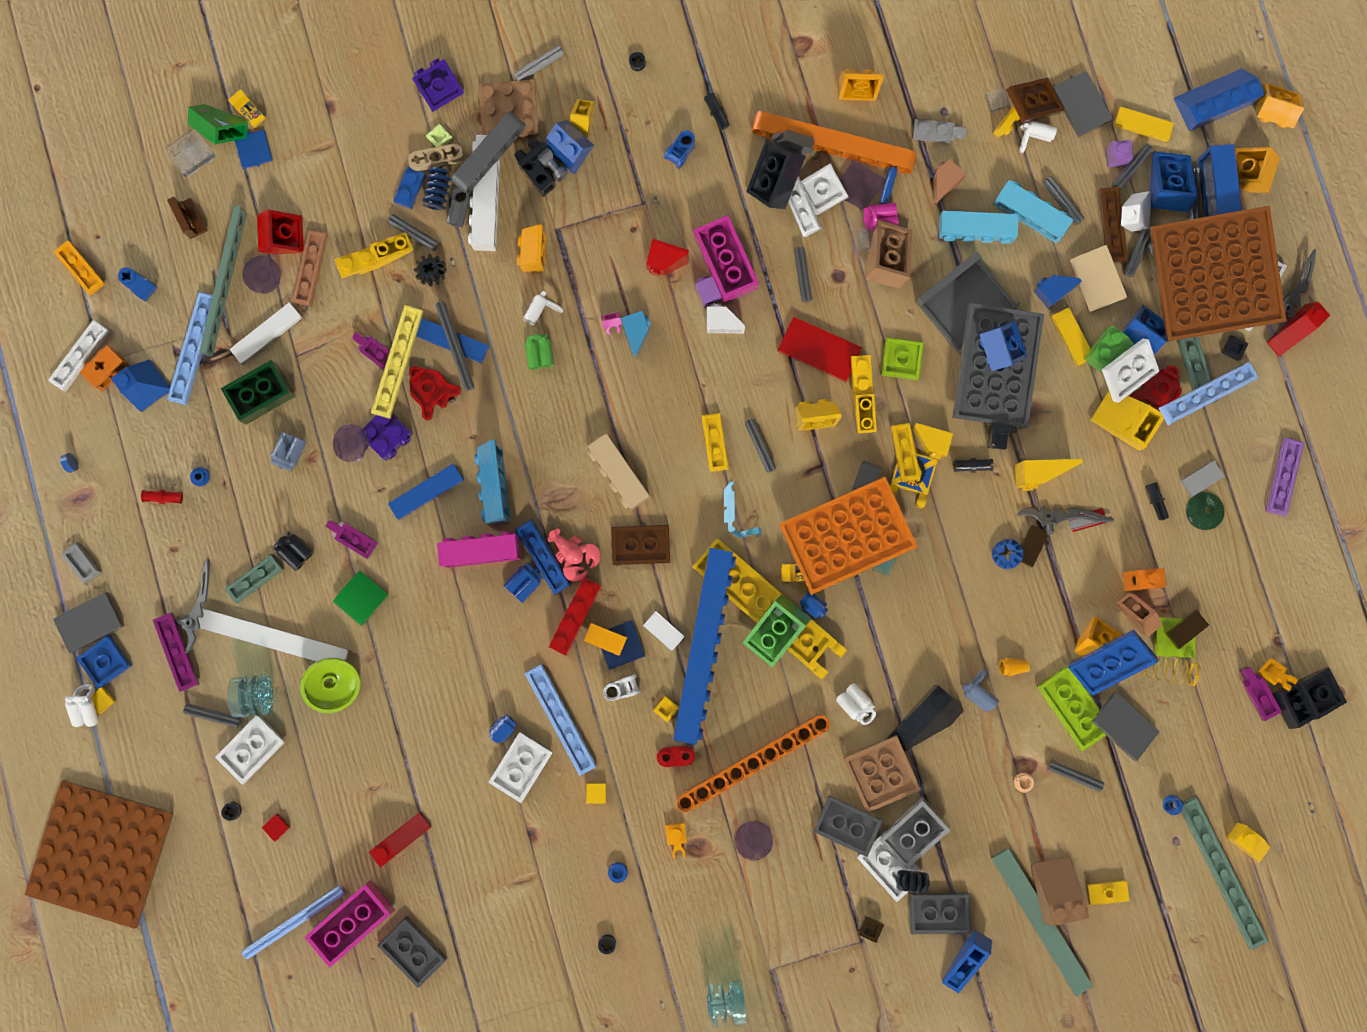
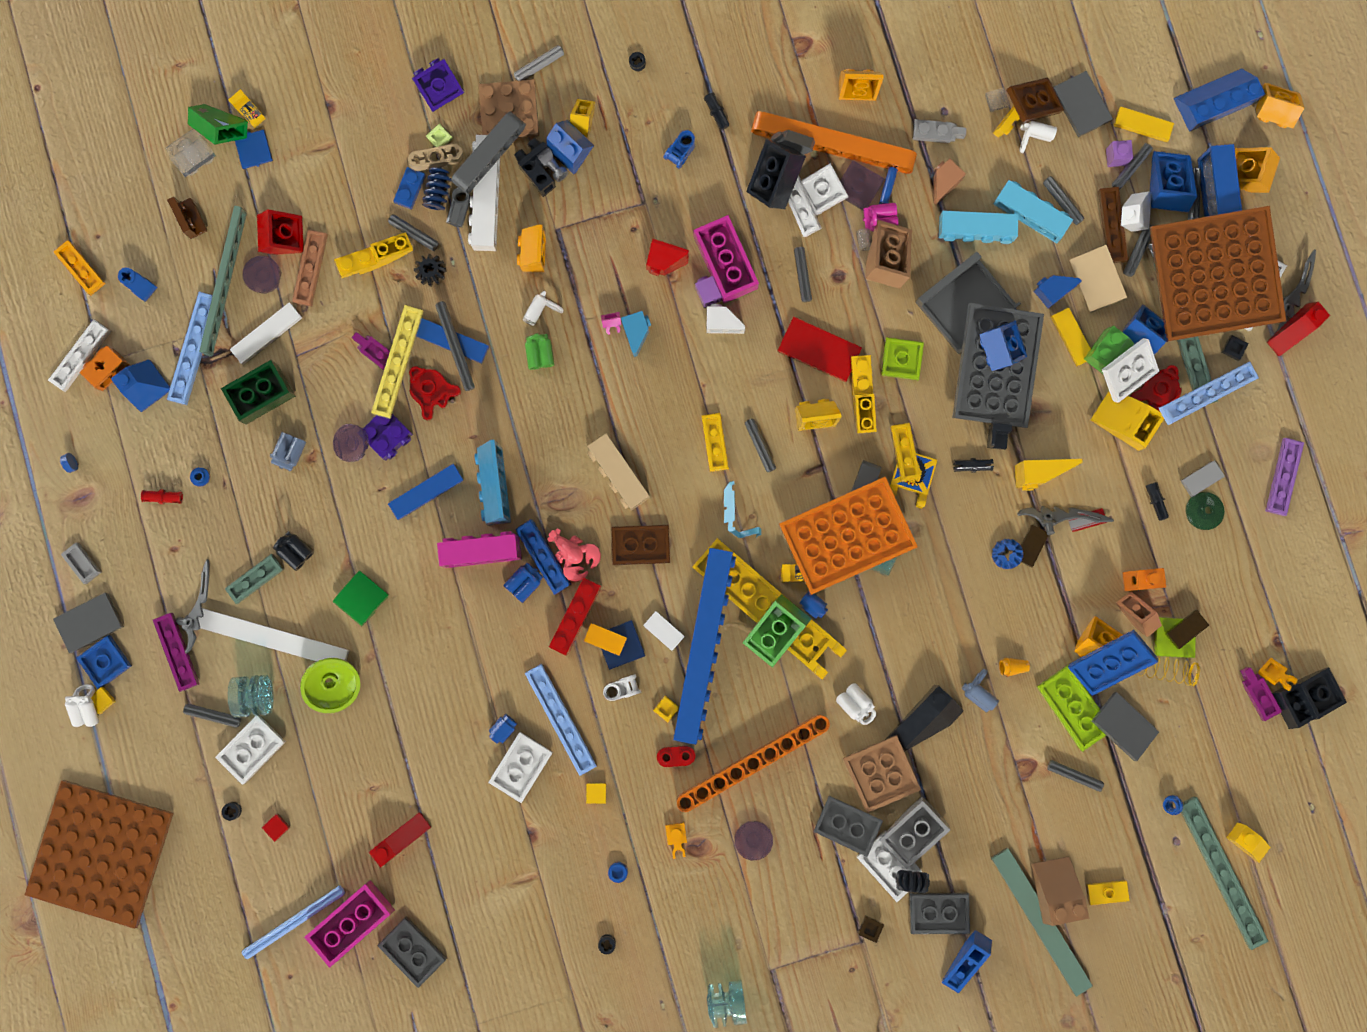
magenta hinge [325,520,378,559] -> none
yellow slope [912,423,953,459] -> none
light nougat plate [1014,773,1034,793] -> none

